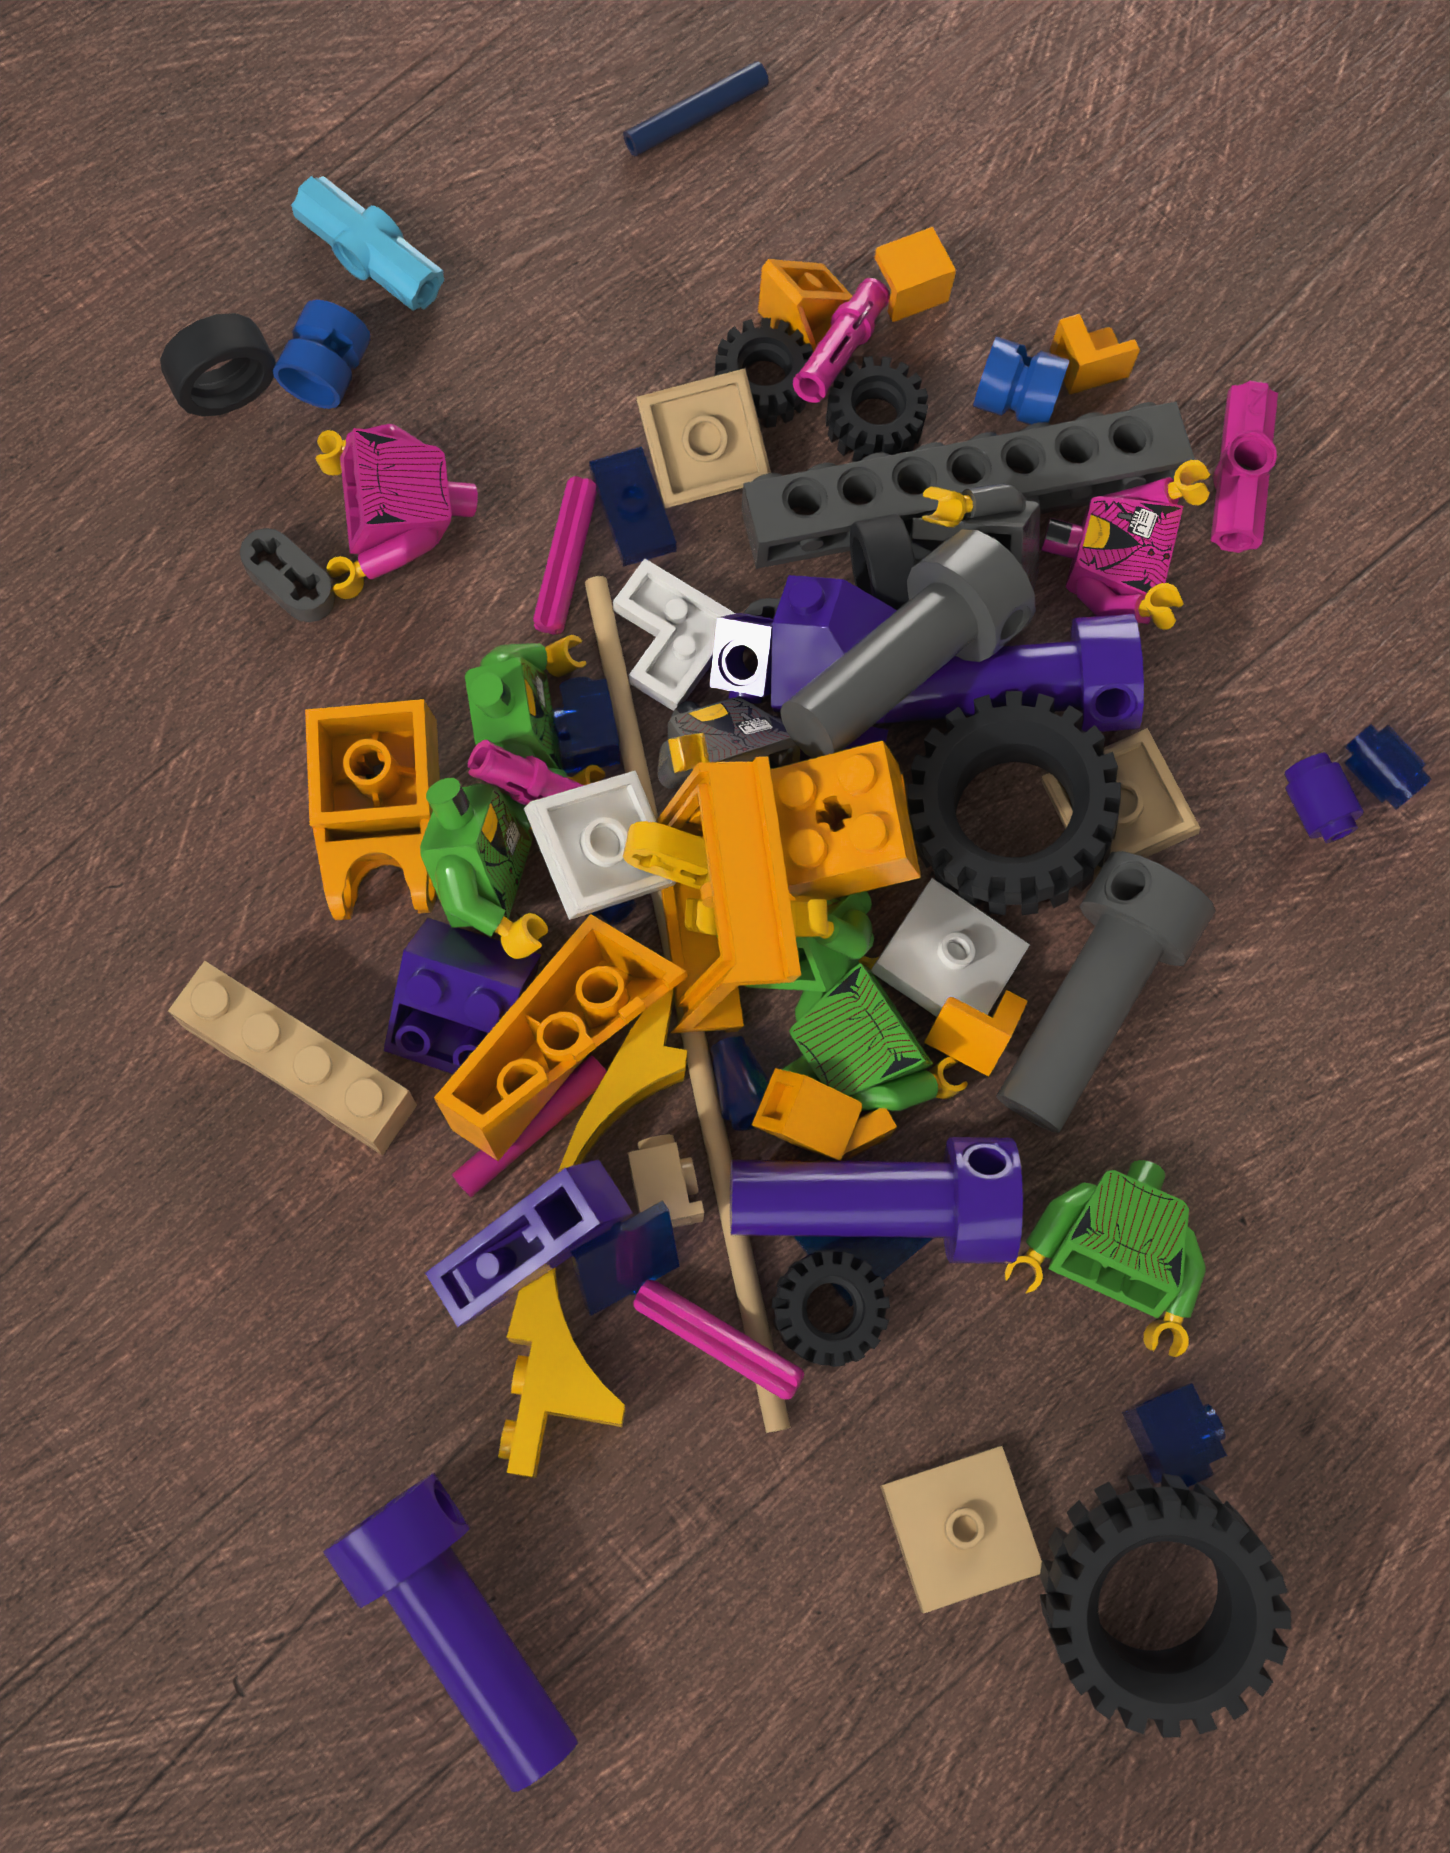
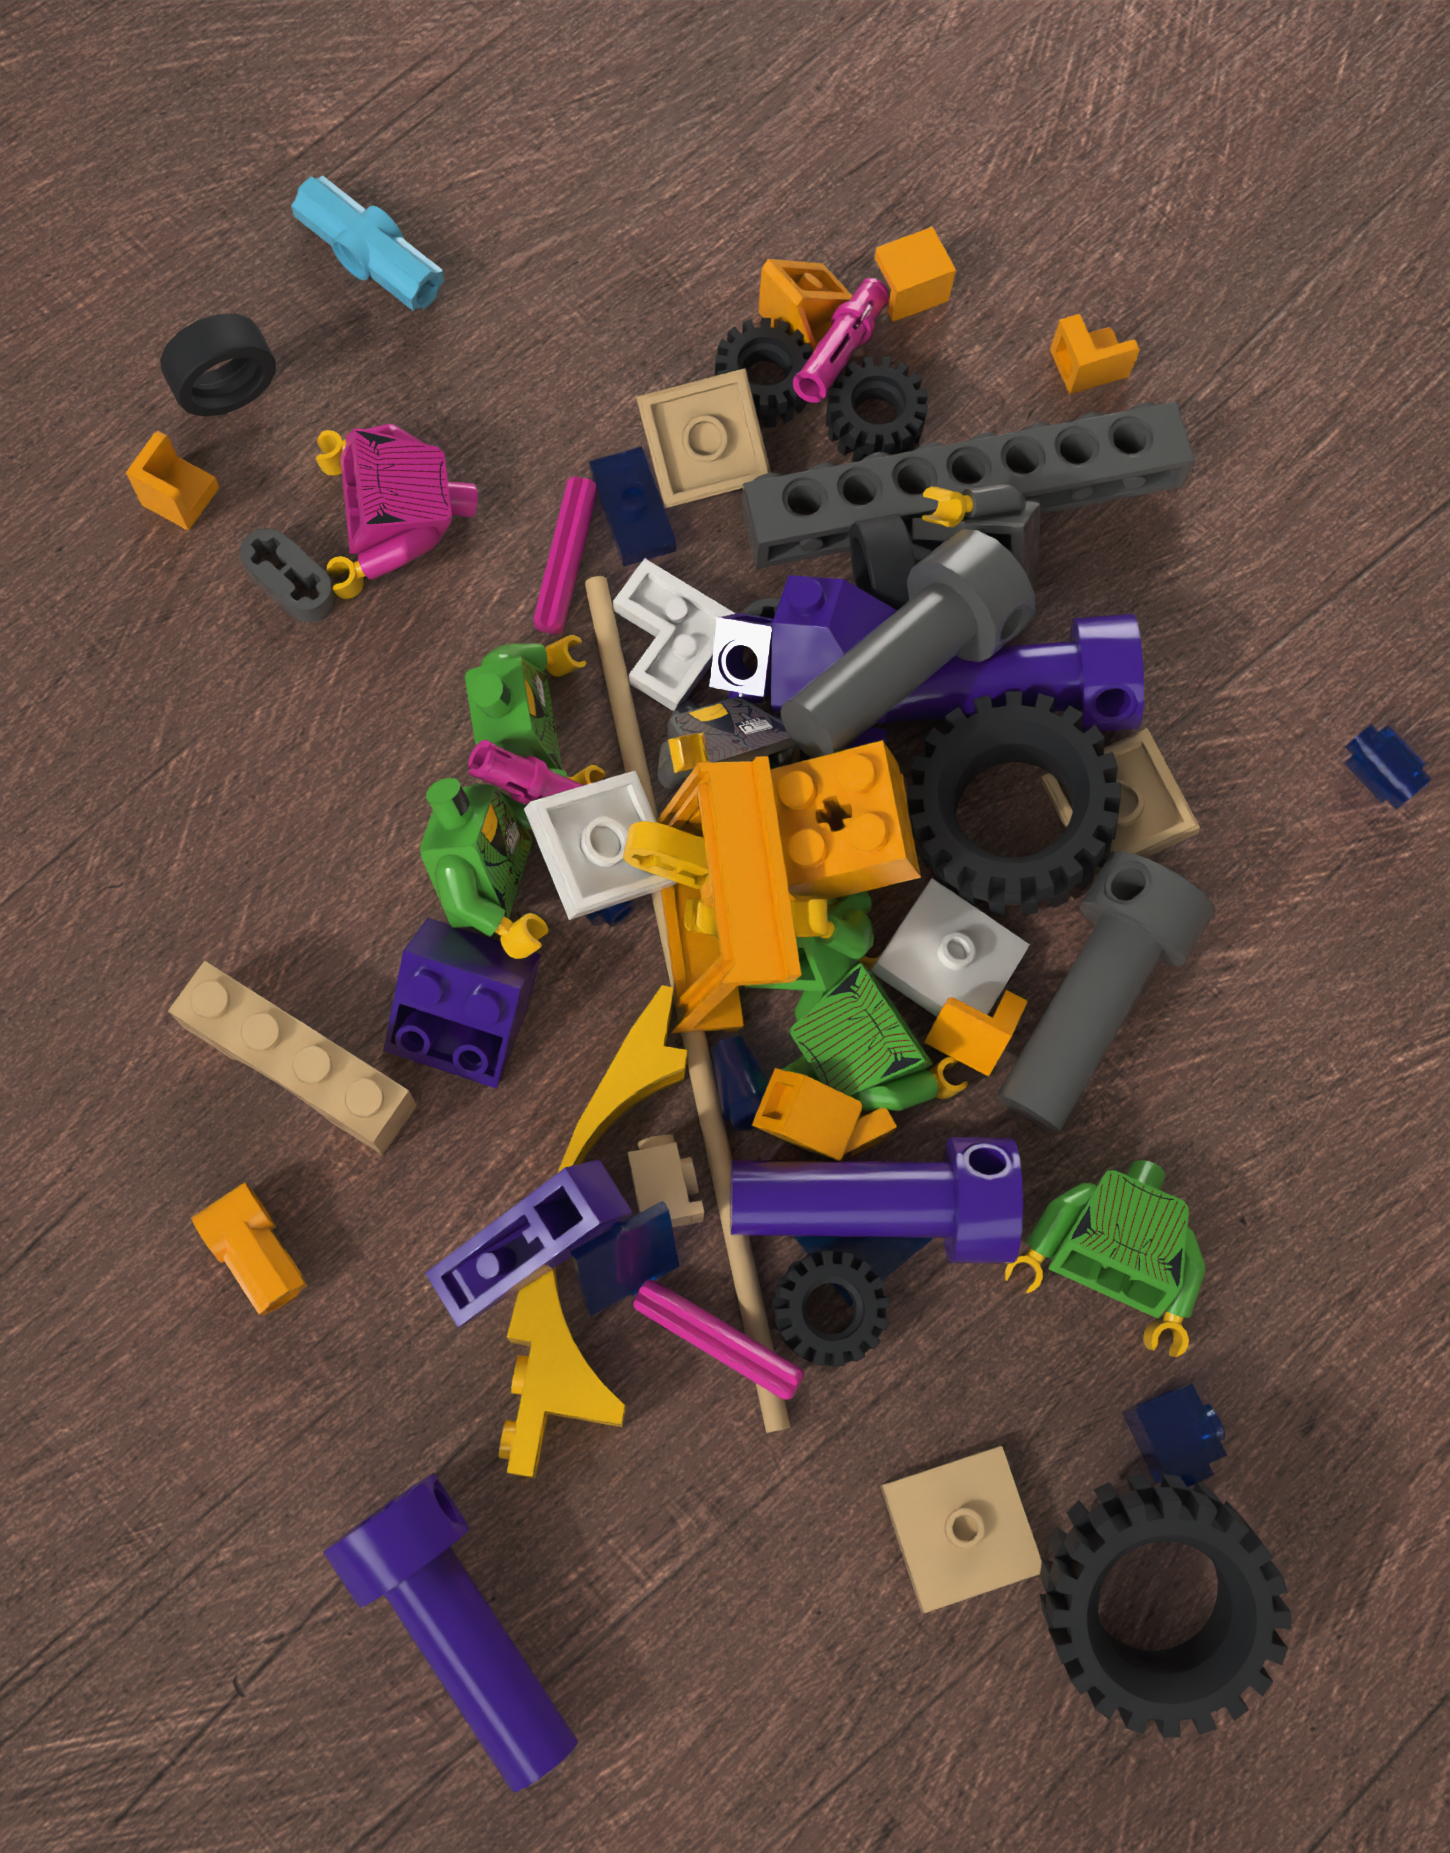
blue wheel [273,300,371,409] -> none
light orange brick [305,699,440,920] -> none
light orange wedge [434,914,688,1161] -> none
dark pink piece [451,1055,607,1198] -> none
clear blue brick [552,677,620,773] -> none
dark blue piece [623,61,769,157] -> none
blue wheel [973,336,1070,425] -> none
torso [1041,460,1210,630] -> none
dark pink piece [1211,380,1278,553] -> none
dark purple brick [1284,752,1364,843] -> none
none -> light orange panel [125,430,220,531]
none -> light orange piece [191,1182,308,1317]

